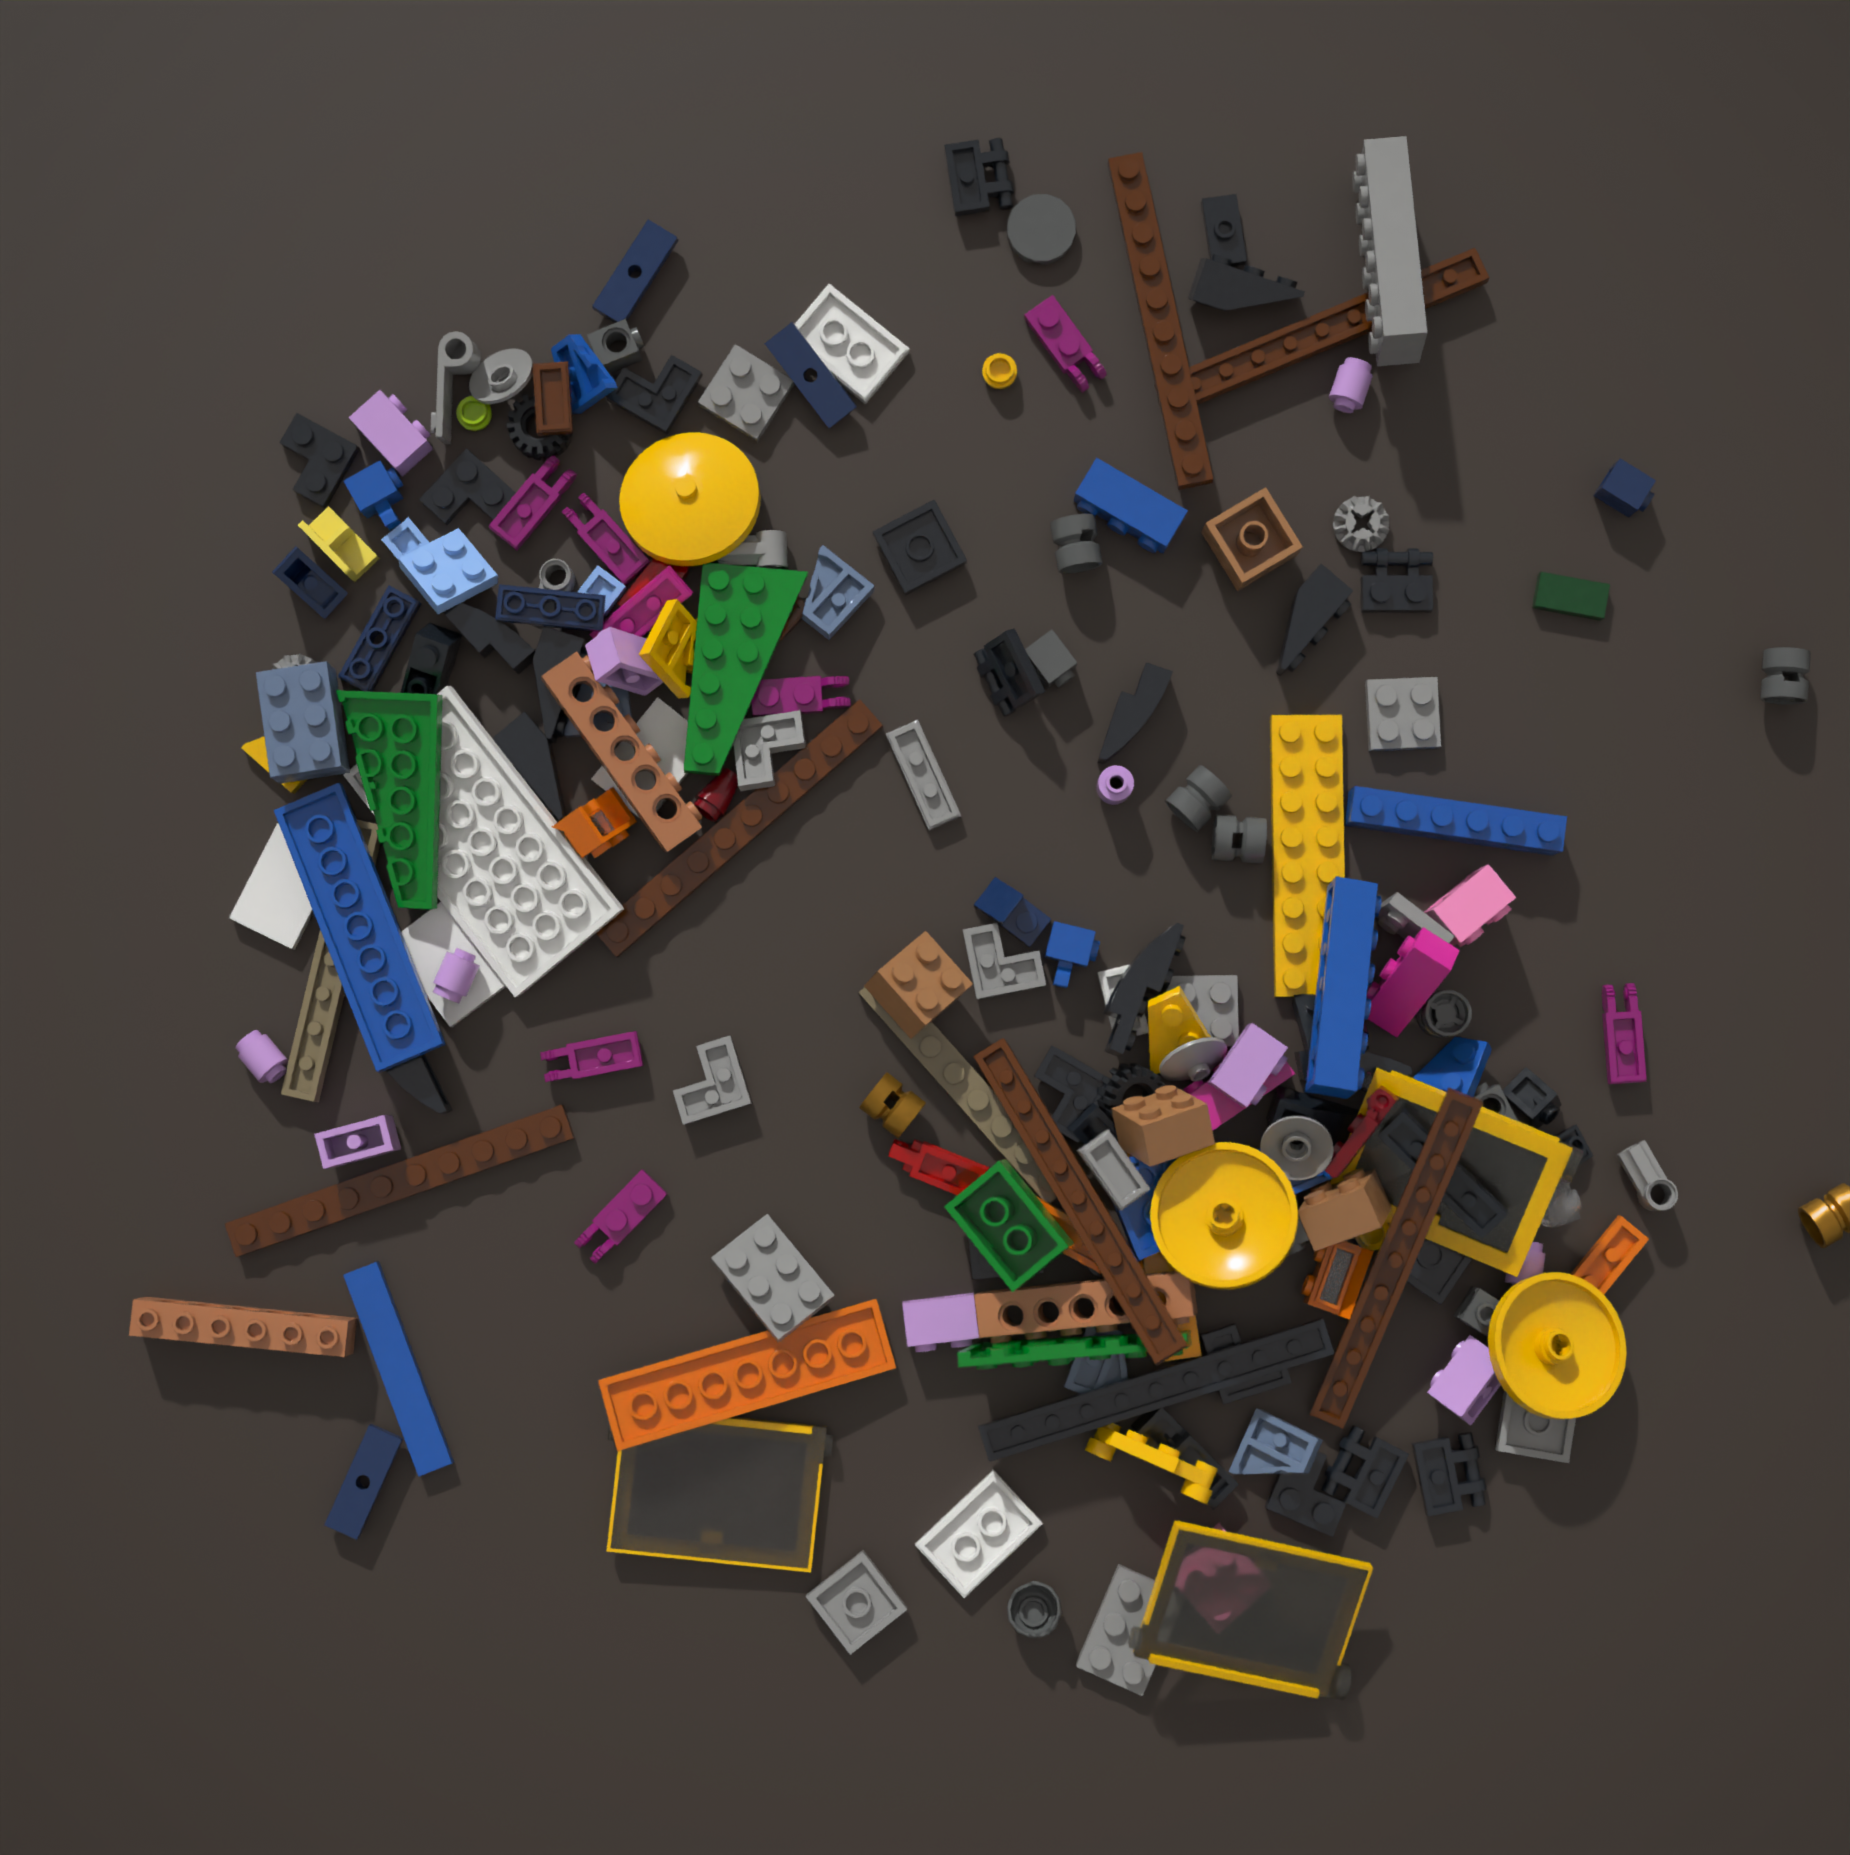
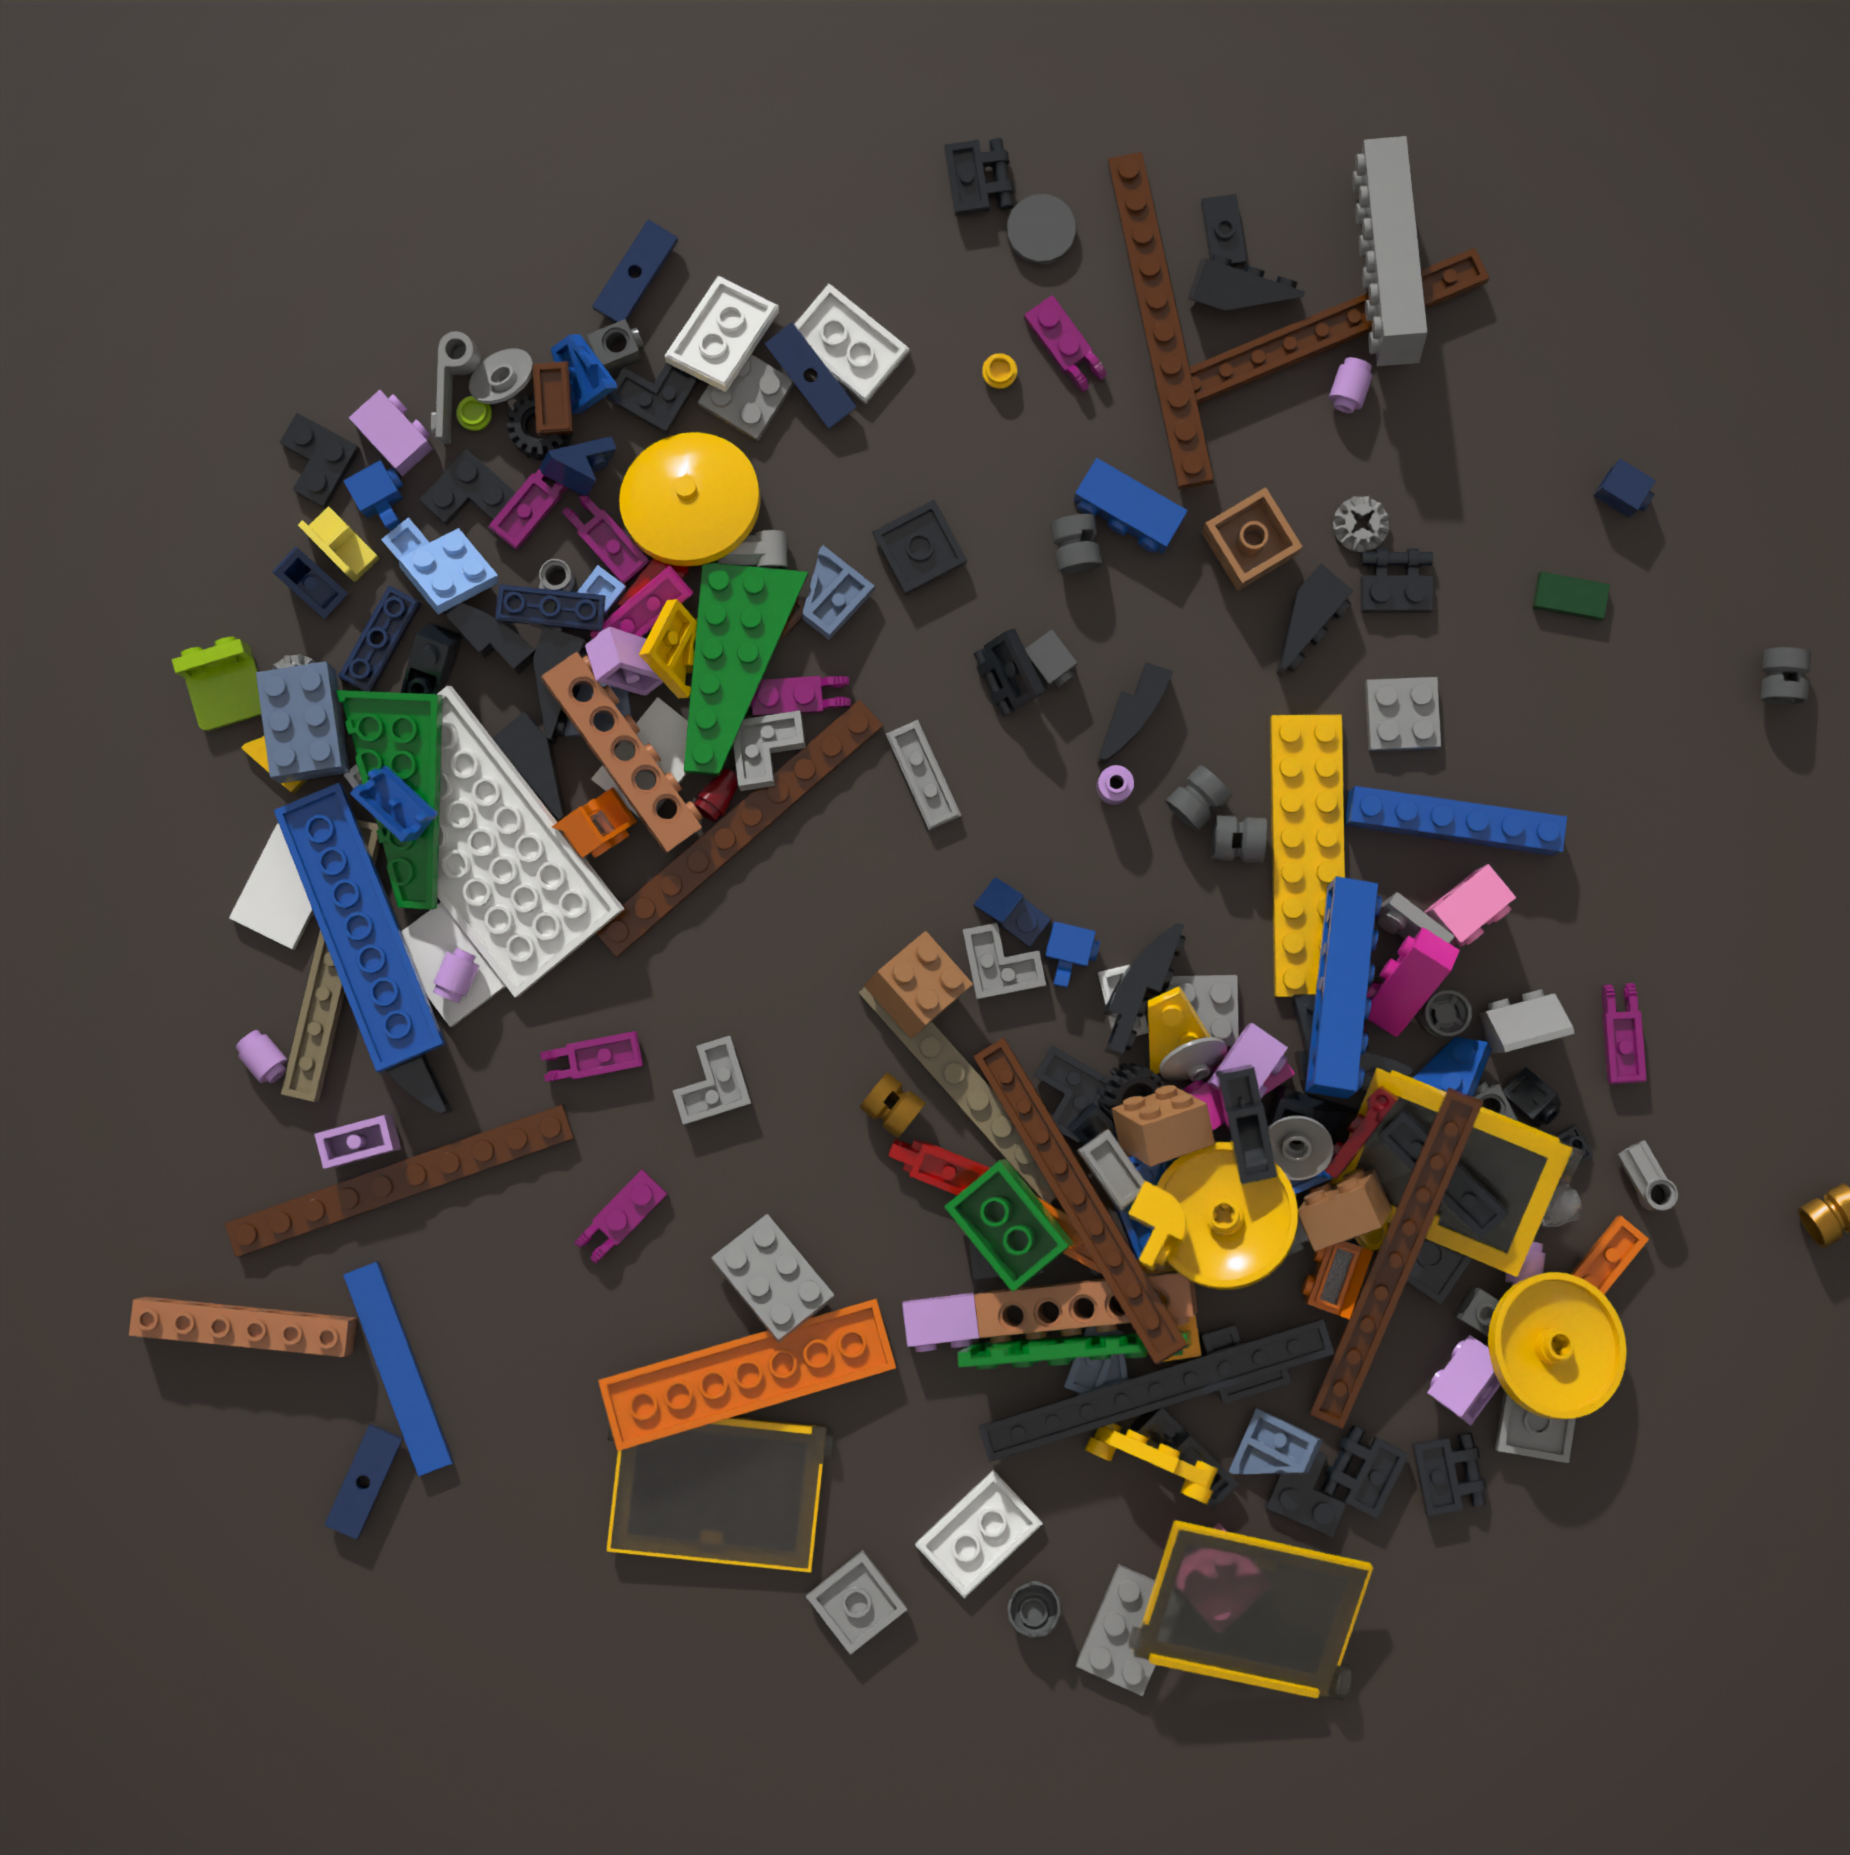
none -> lime bracket [171,636,262,731]
none -> blue hinge [350,766,439,842]
none -> dark blue slope [539,436,617,496]
none -> white tile [665,276,779,392]
none -> yellow brick [1128,1181,1187,1271]
none -> black slope [1215,1064,1277,1184]
none -> light grey slope [1479,989,1575,1054]

